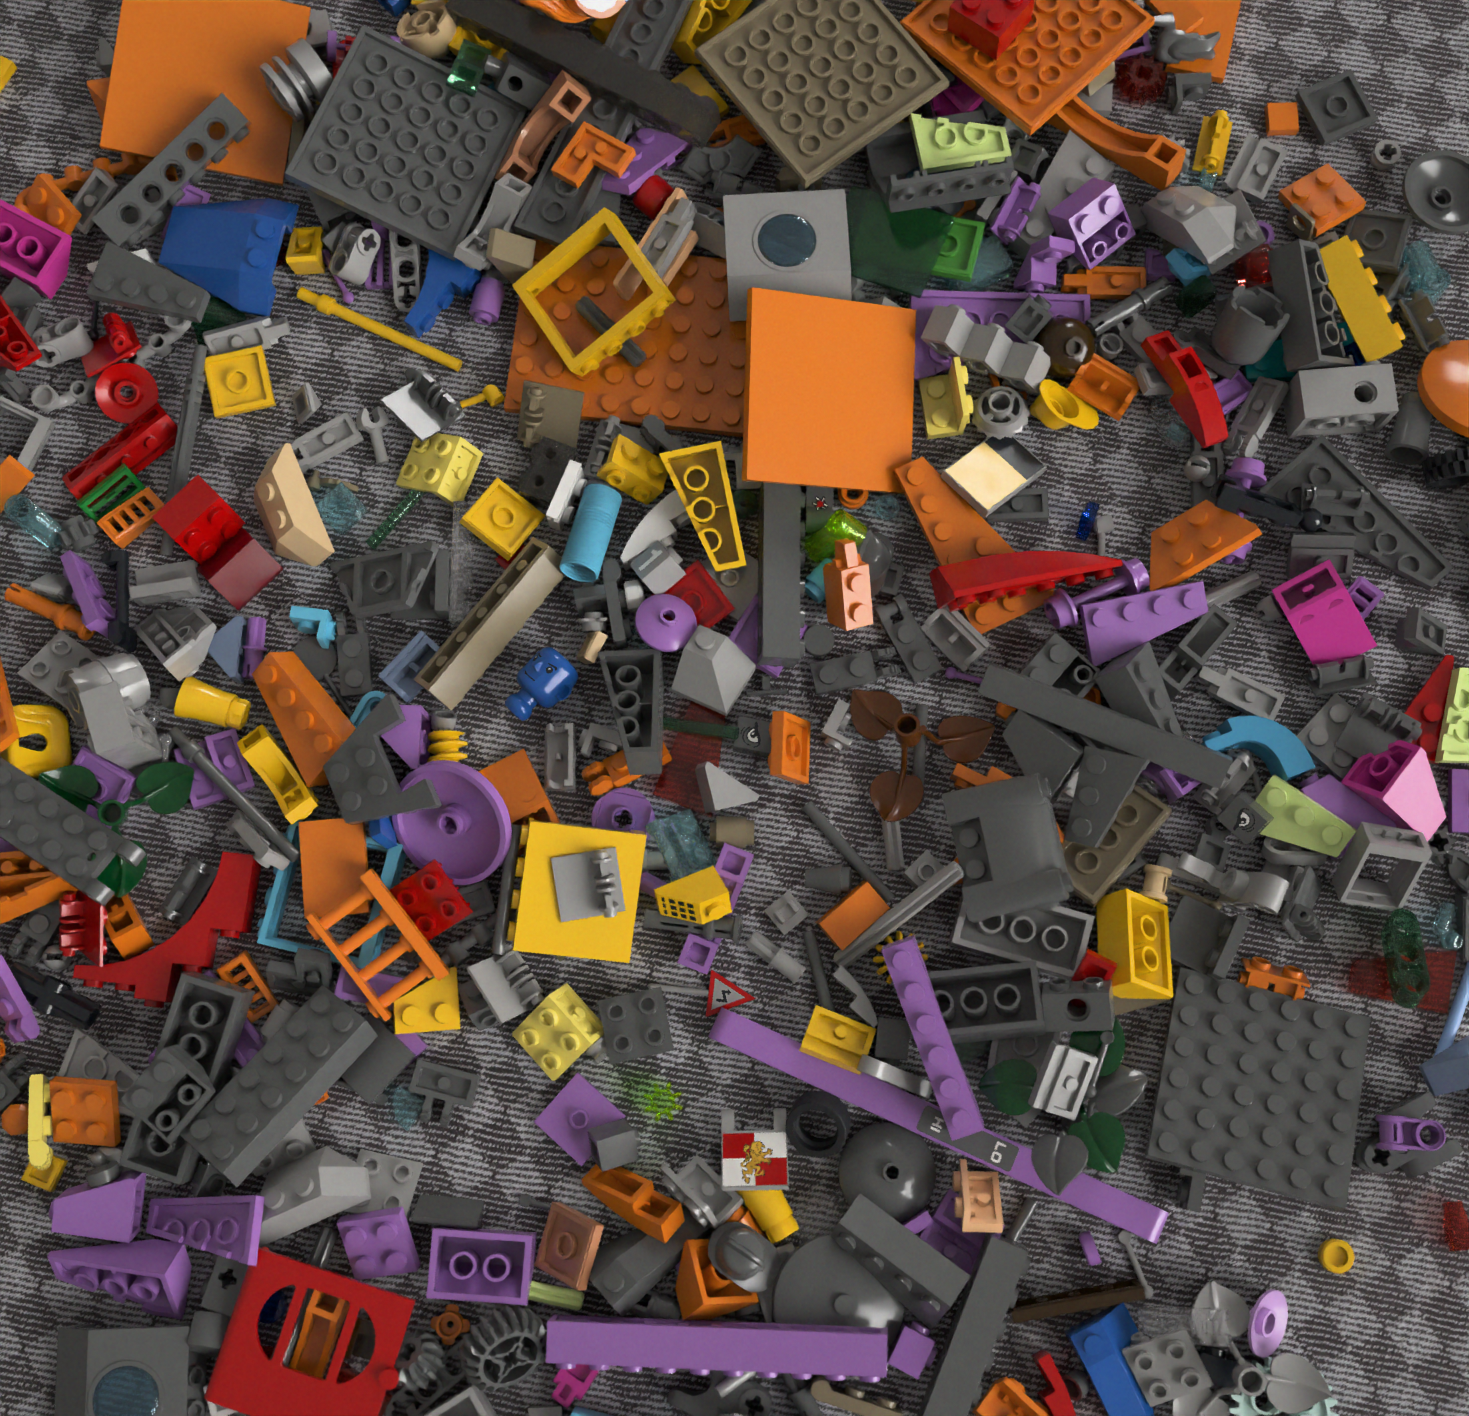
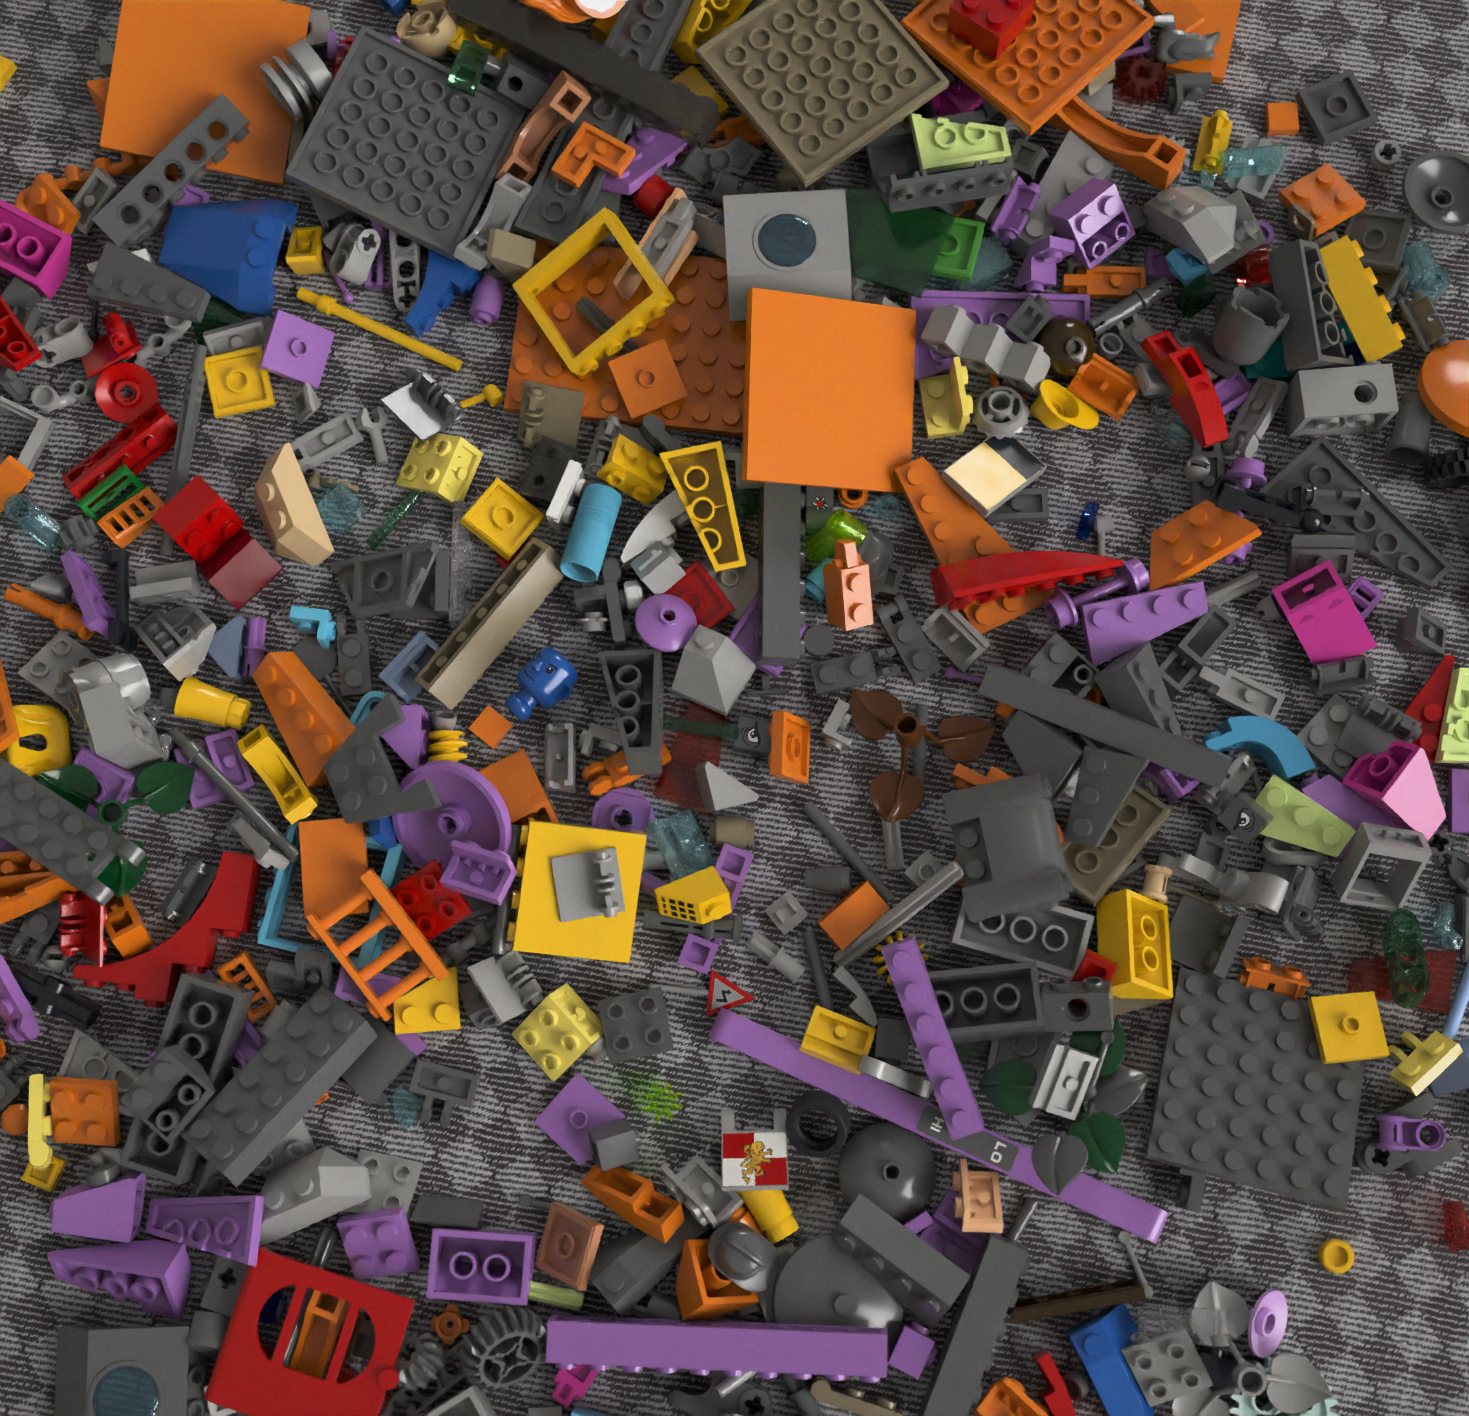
tan tile [577,631,608,664] -> none
medium lavender tile [1078,1230,1102,1266] -> none
none -> medium lavender plate [258,309,335,390]
none -> medium lavender bracket [440,840,517,906]
none -> orange tile [468,705,513,750]
none -> orange plate [607,338,688,419]
none -> clear light blue hinge [1220,143,1286,179]
none -> yellow plate [1307,991,1390,1064]
none -> light yellow hinge [1388,1030,1463,1096]

